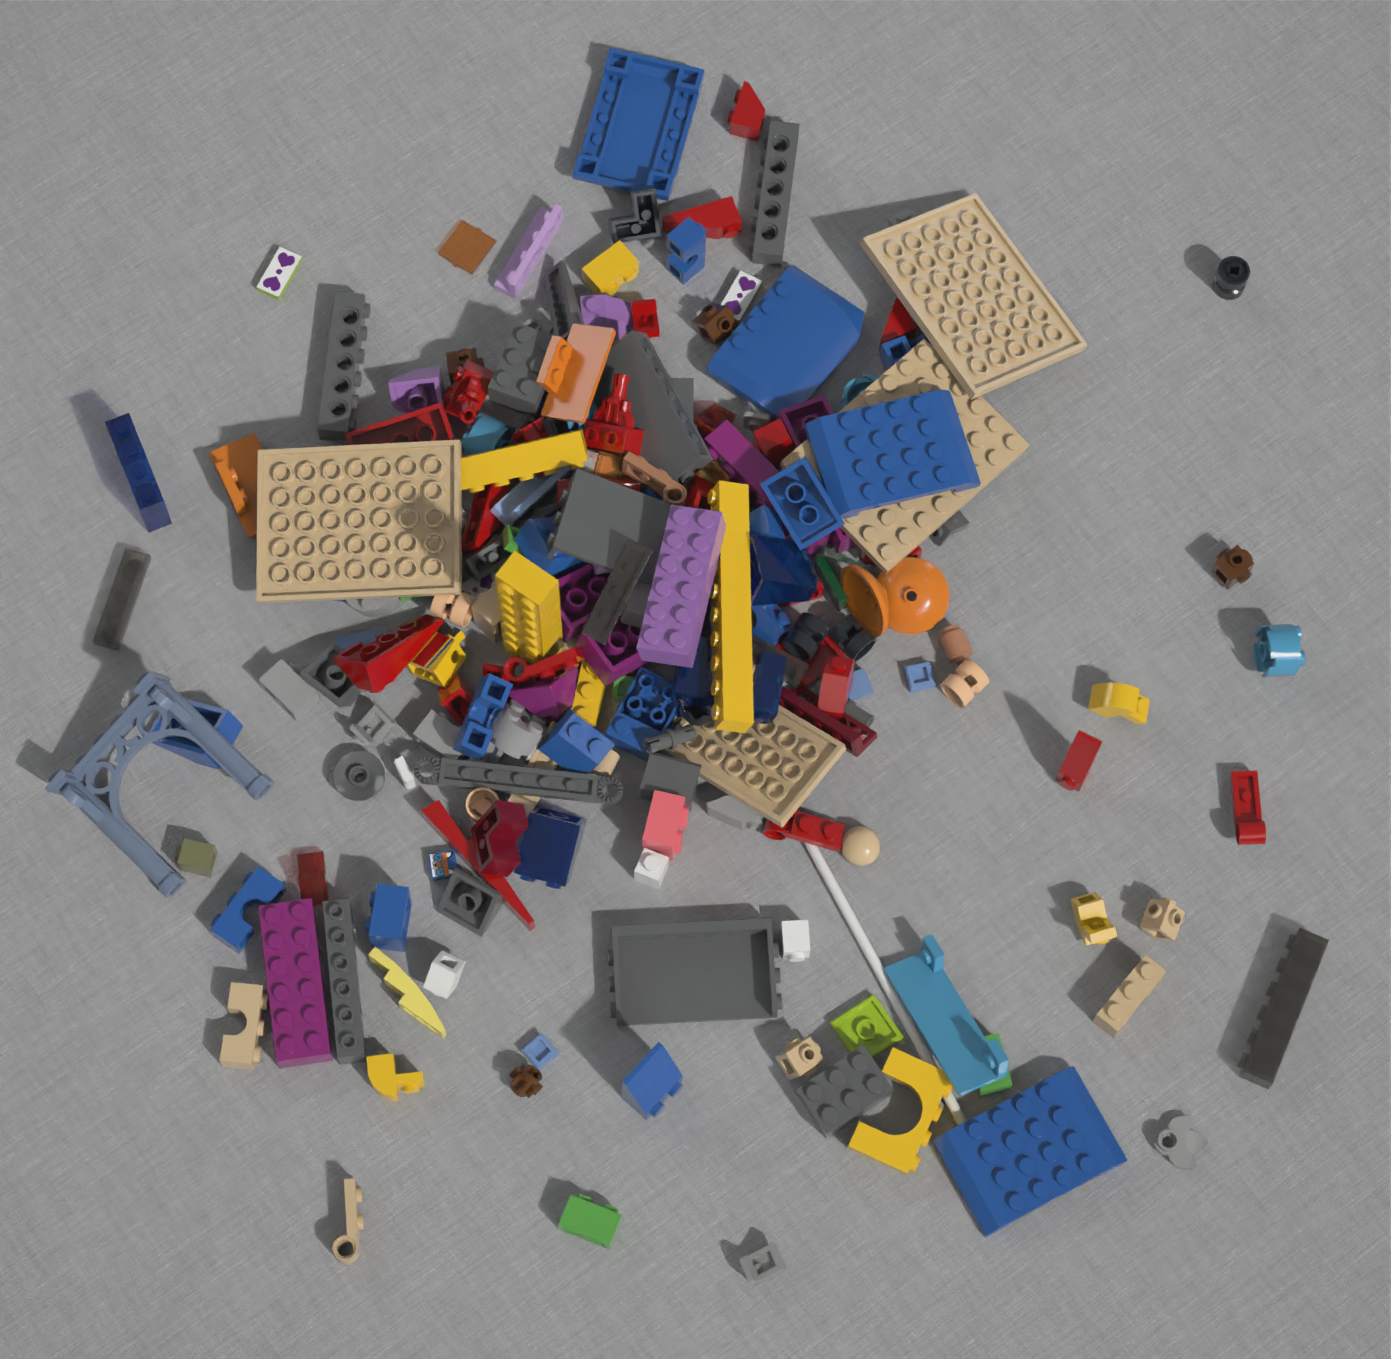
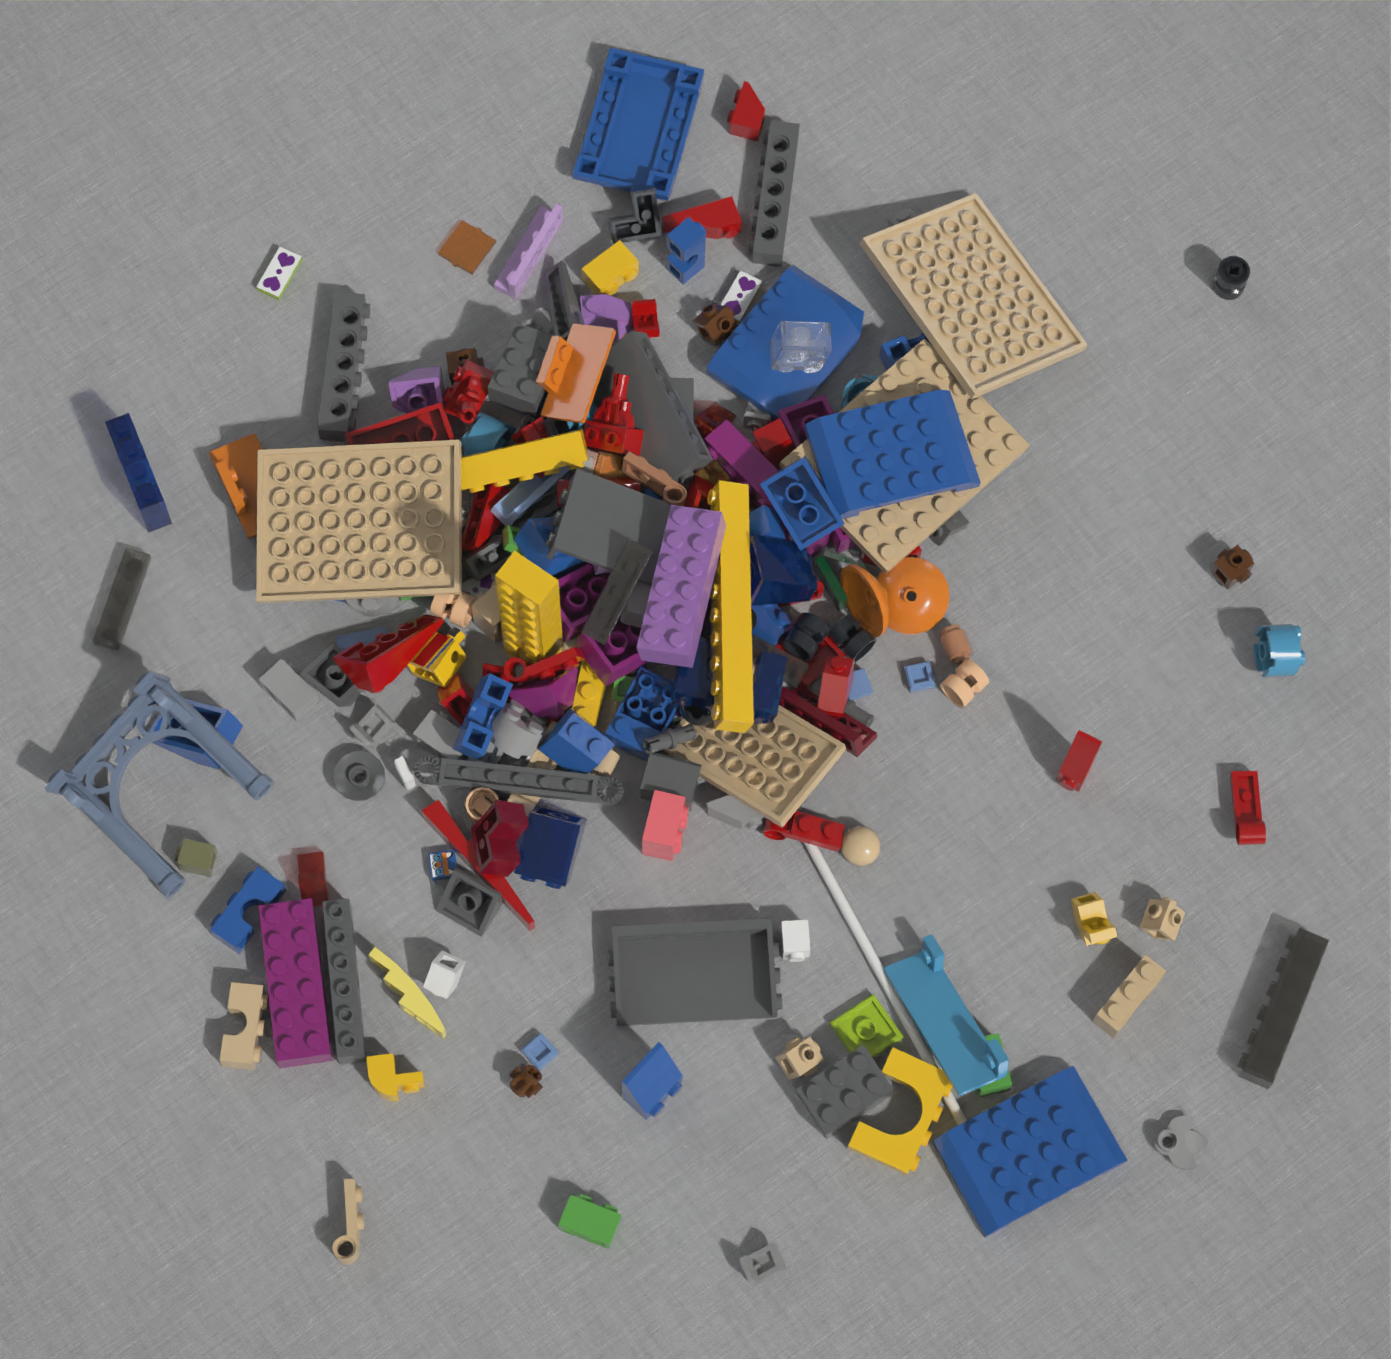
blue brick [365,883,412,952] -> none
white brick [634,848,669,890] -> none
red slope [879,298,917,351] -> none
yellow brick [1088,682,1150,725] -> none
none -> clear brick [770,321,832,373]

